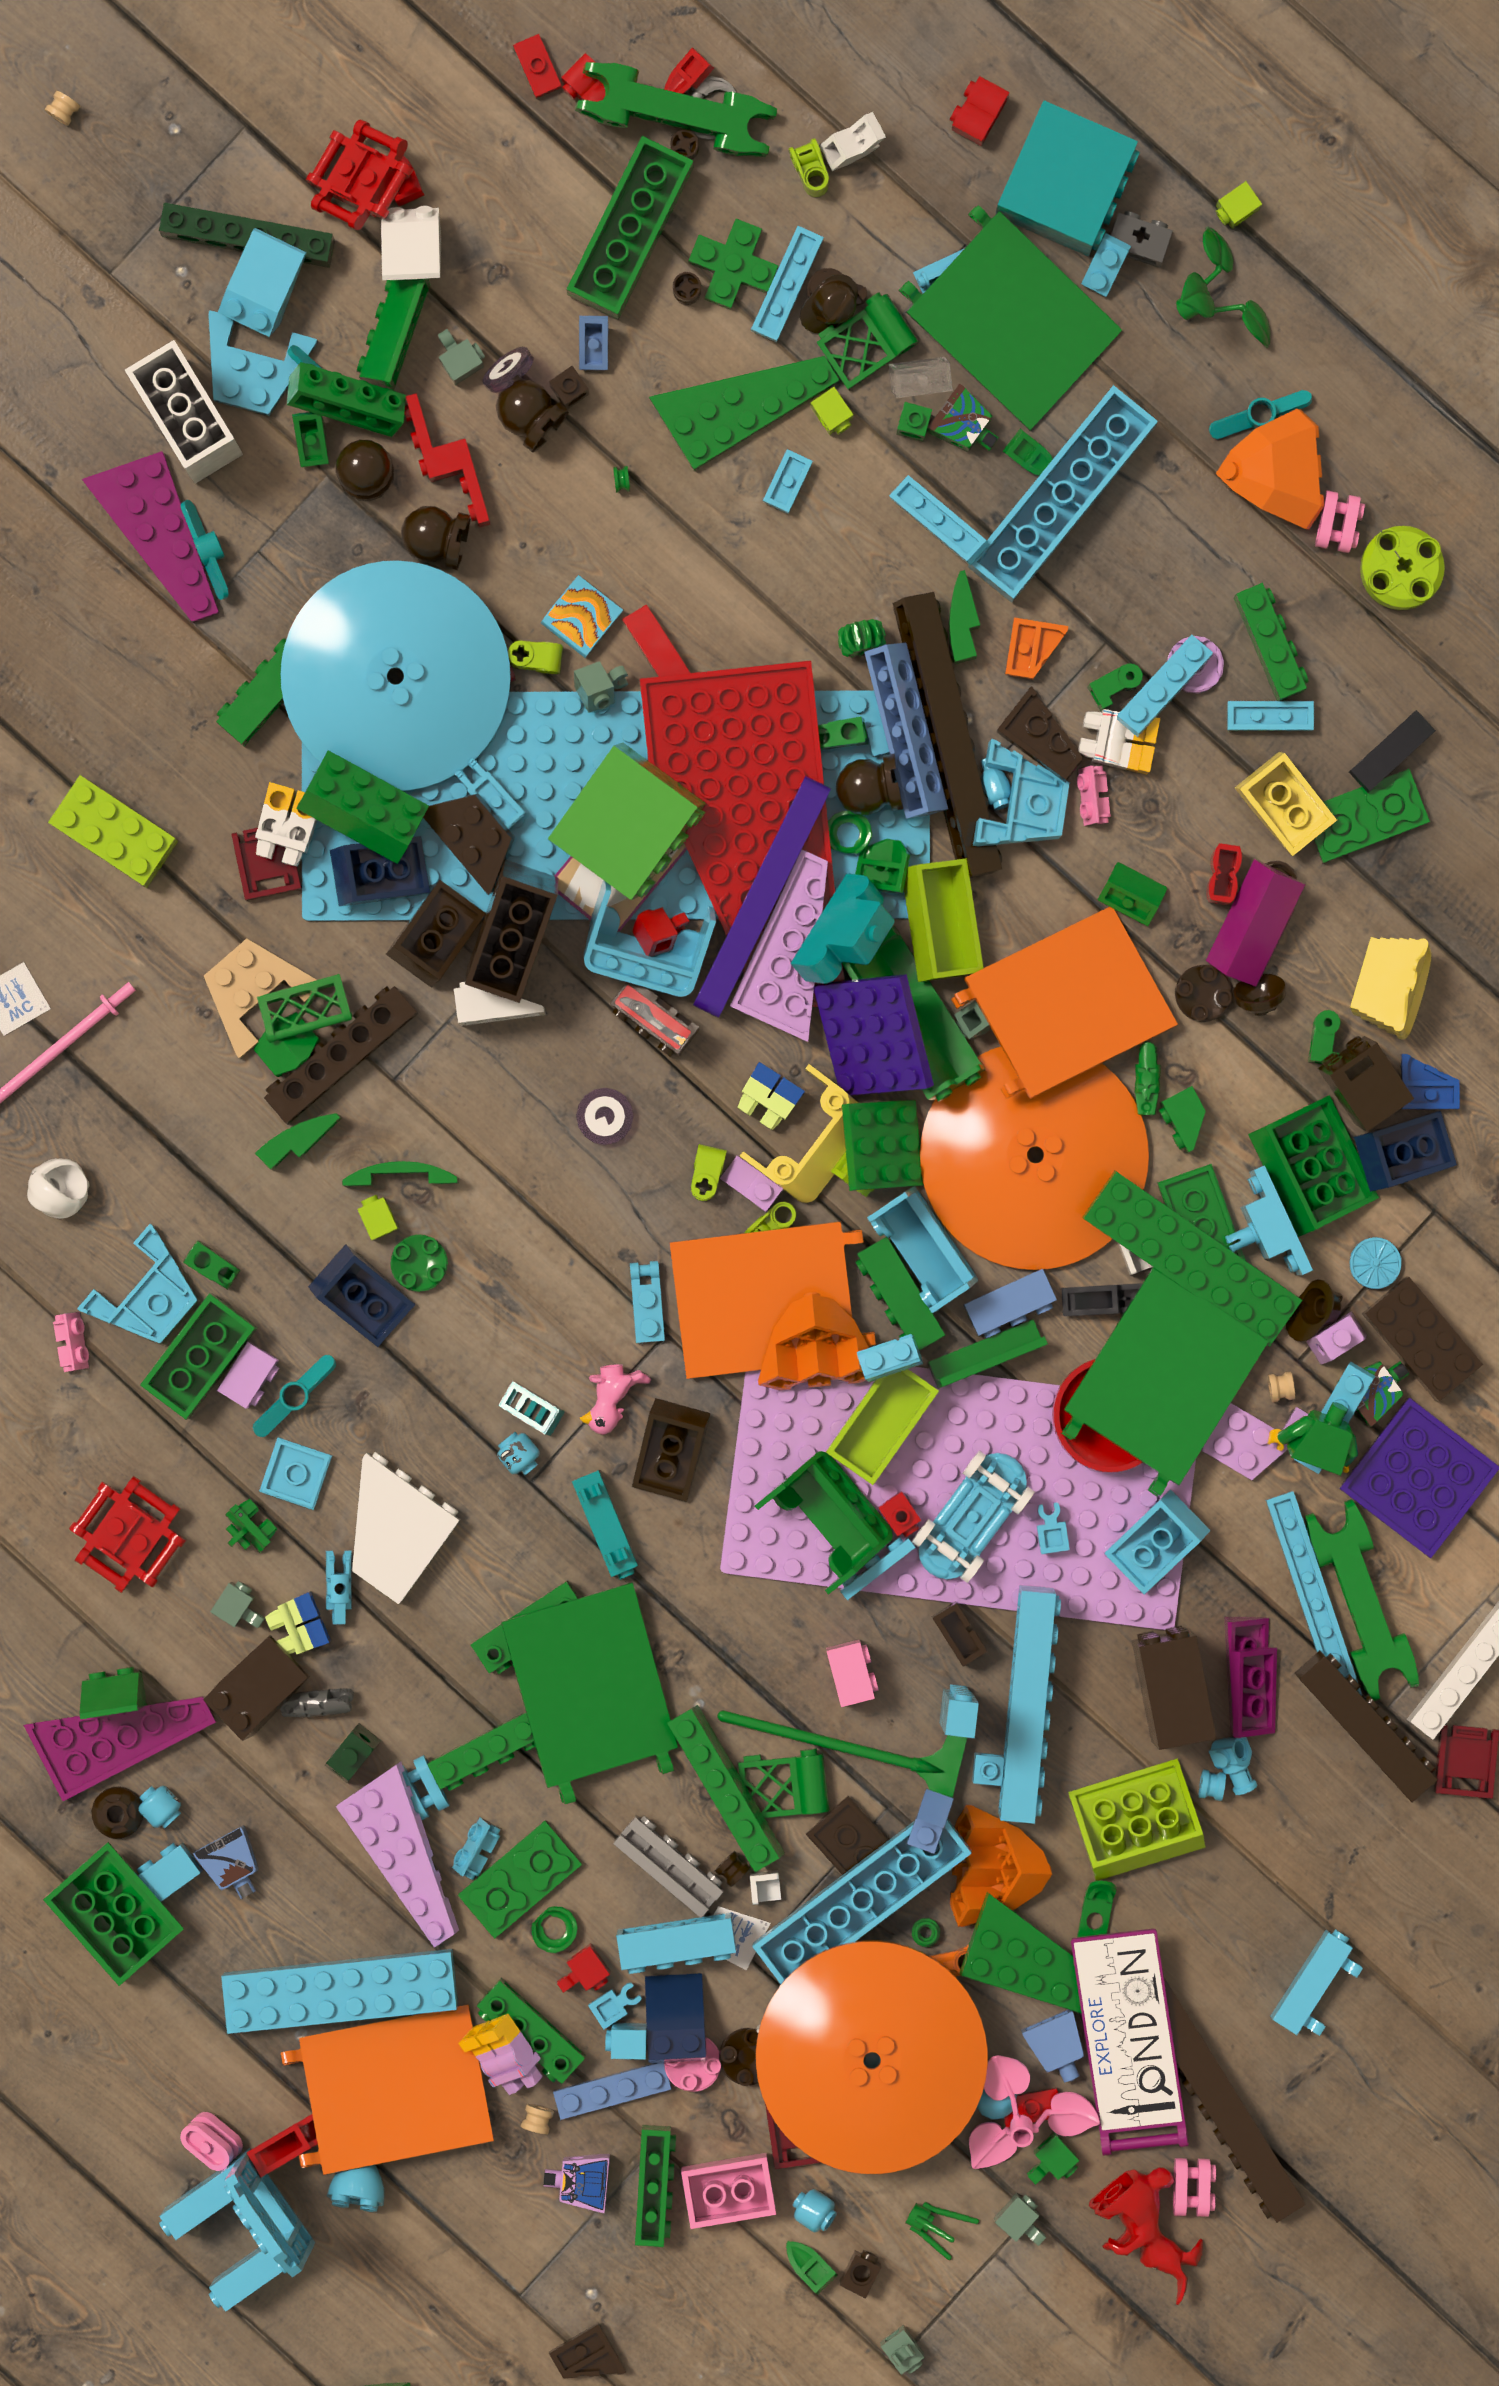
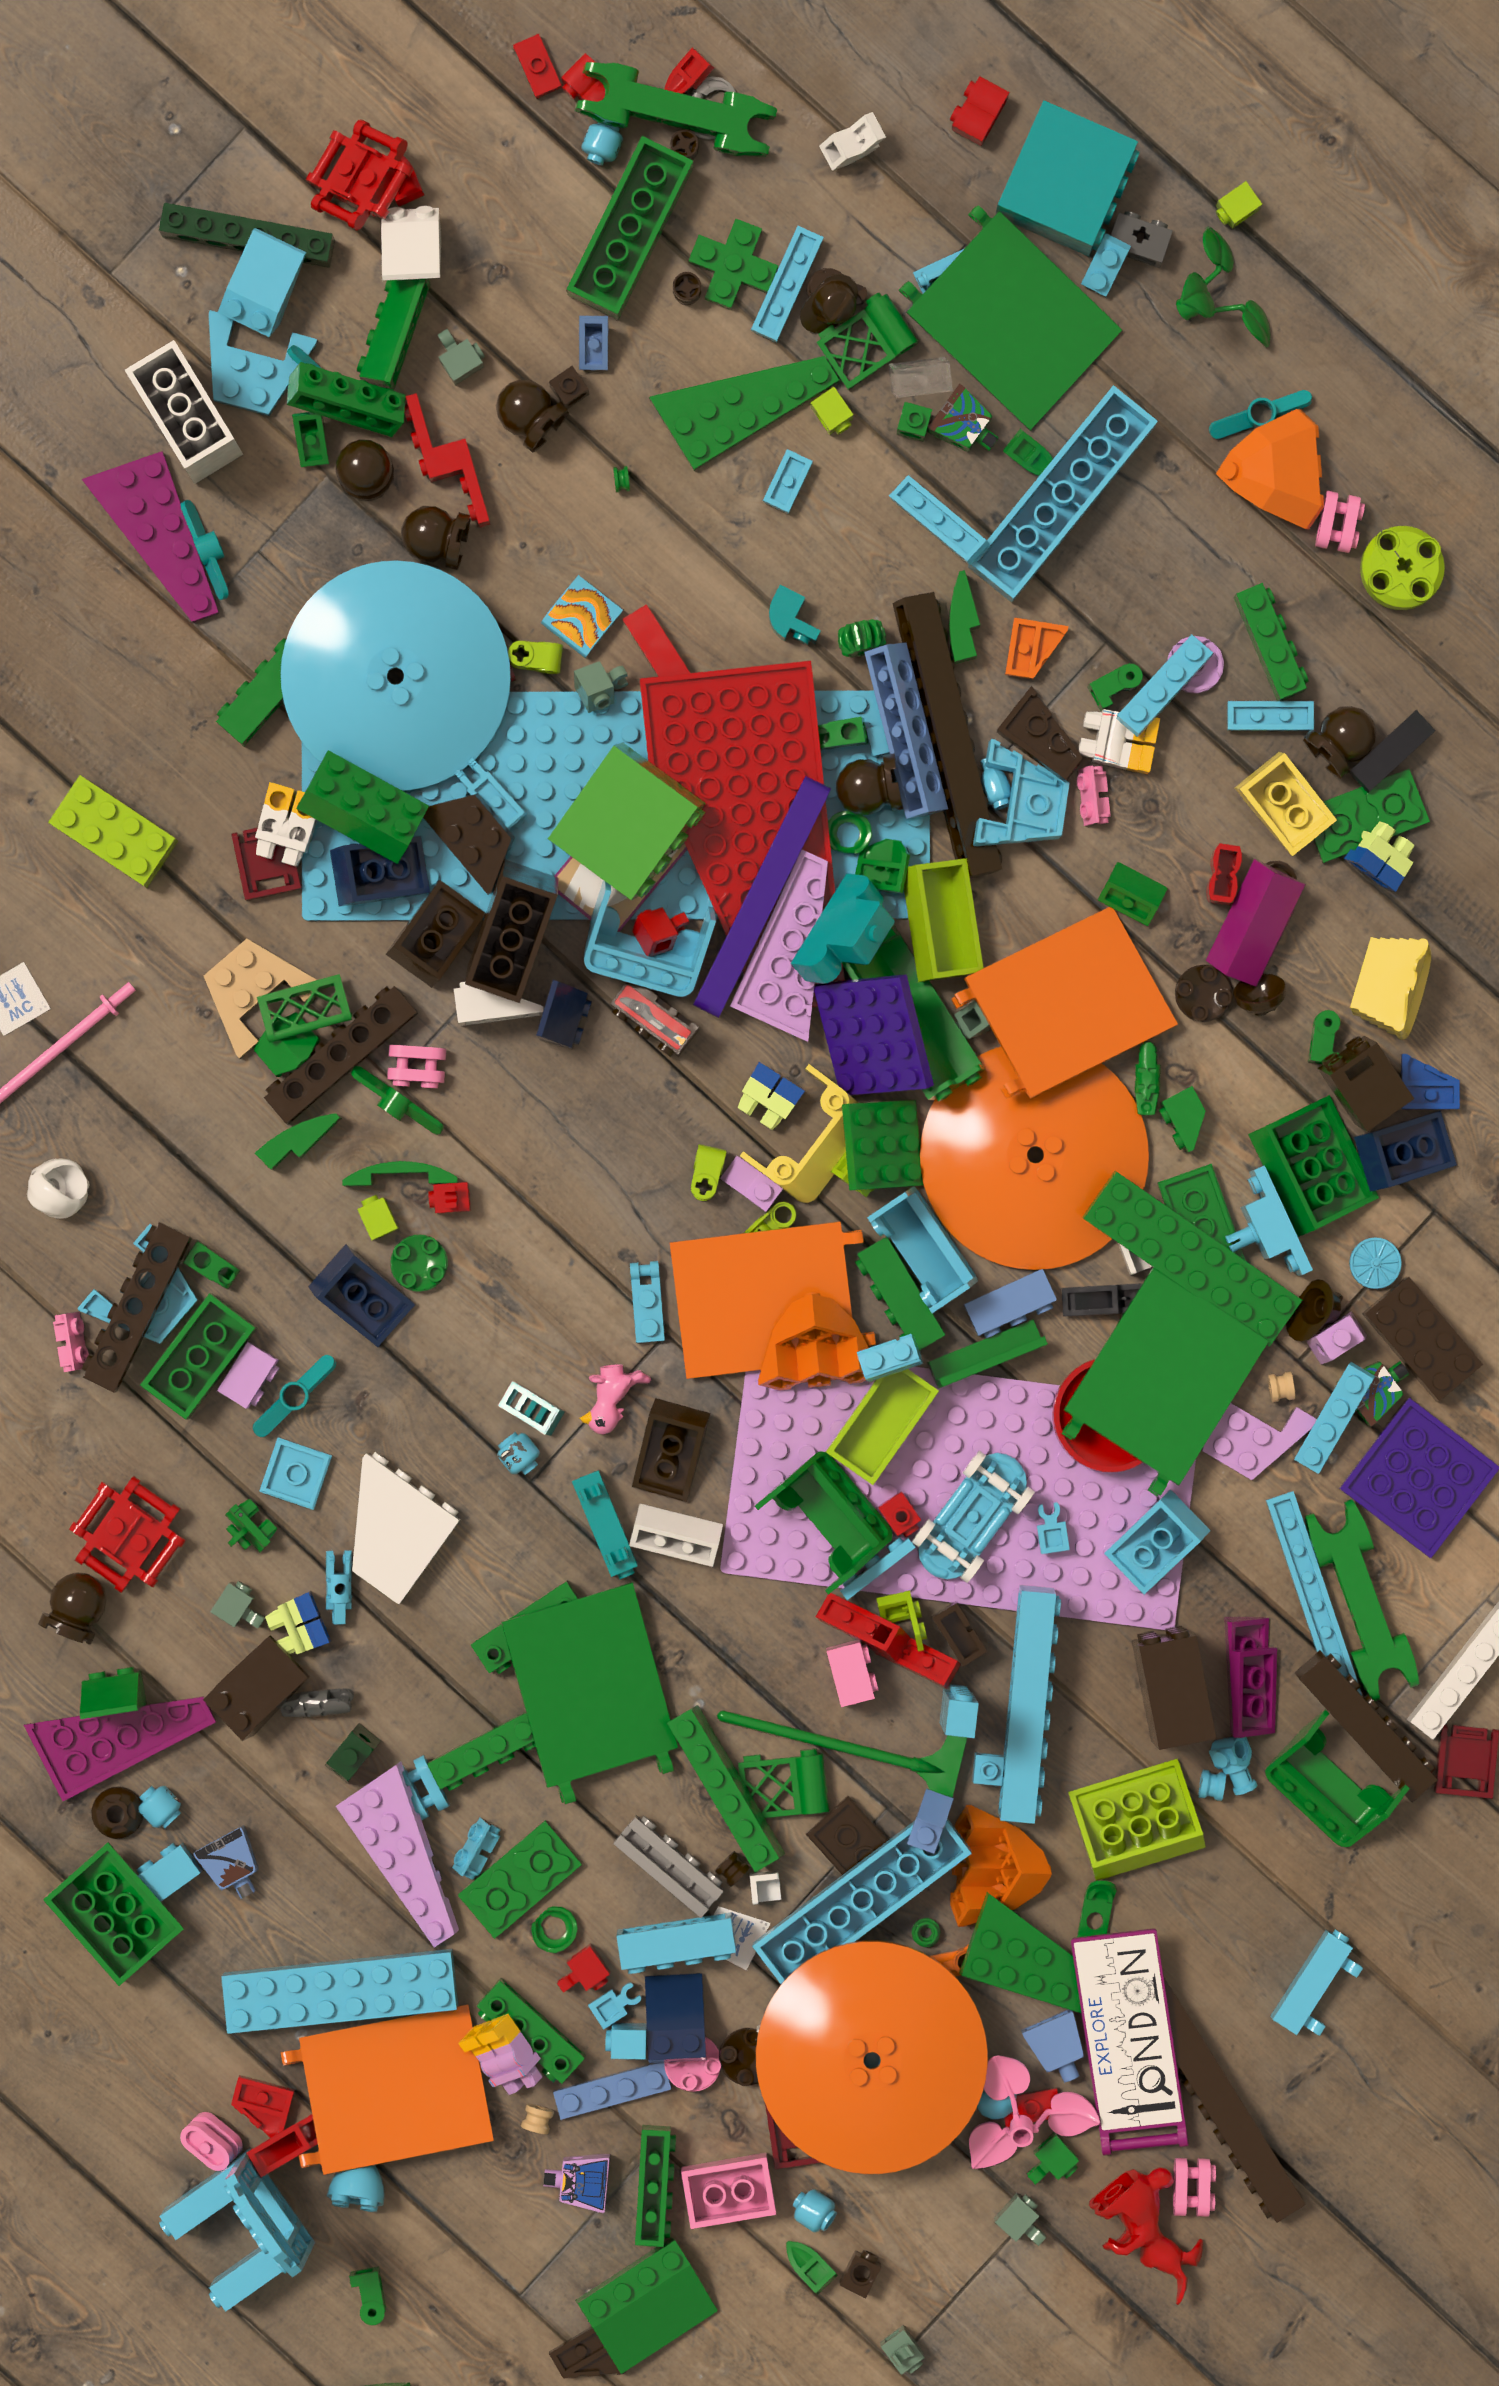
tan wheel [44,91,81,126] -> none
tile [482,347,534,393] -> none
tile [576,1088,633,1145] -> none
lime piece [788,138,829,197] -> none
green plant [905,2202,979,2260] -> none
green torso [1267,1402,1358,1476] -> none
none -> dark brown tile [38,1572,107,1645]
none -> dark brown brick [82,1222,192,1393]
none -> red wing [231,2075,295,2138]
none -> green leg [349,2266,386,2325]
none -> green piece [351,1066,444,1135]
none -> bright pink brick [387,1045,446,1088]
none -> red brick [428,1182,471,1214]
none -> dark blue slope [536,980,592,1049]
none -> green slope [575,2237,718,2374]
none -> medium azure head [581,123,623,166]
none -> white brick [629,1504,723,1567]
none -> teal brick [769,585,821,645]
none -> red bracket [815,1593,961,1689]
none -> lime bracket [876,1591,927,1652]
none -> green windscreen [1265,1709,1410,1847]
none -> dark brown tile [1303,706,1377,779]
none -> hips [1344,821,1415,892]

